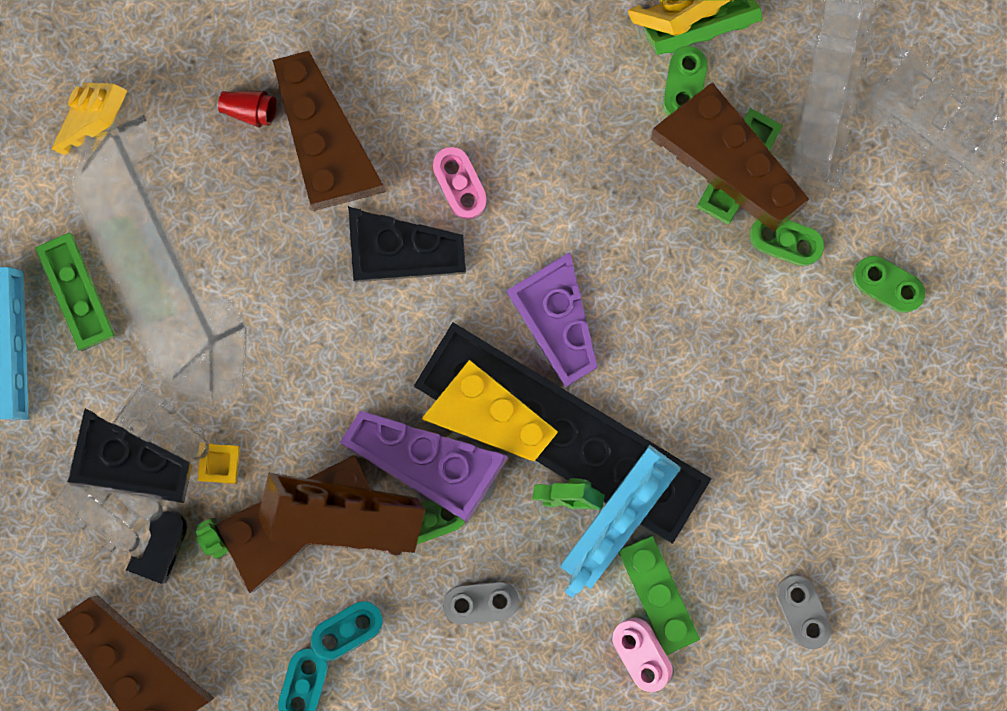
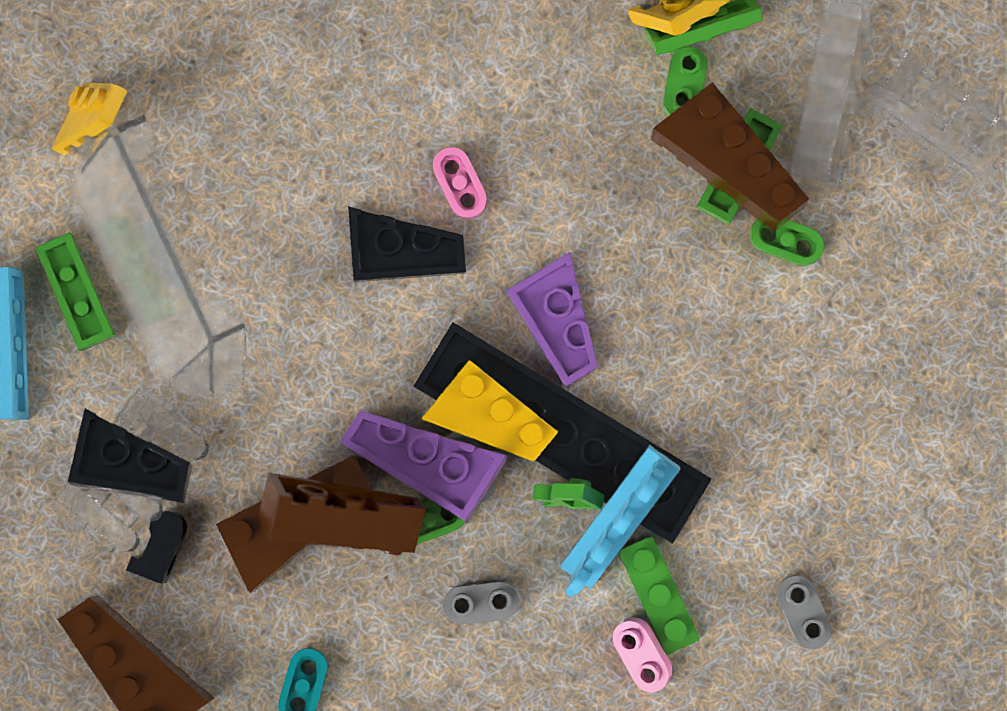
bright green plate [195,518,229,559] -> none
yellow plate [197,443,240,484] -> none
red cone [218,91,276,128] -> none
reddish brown wedge [272,51,386,211] -> none
teal plate [310,601,383,661] -> none
bright green plate [853,256,925,313] -> none

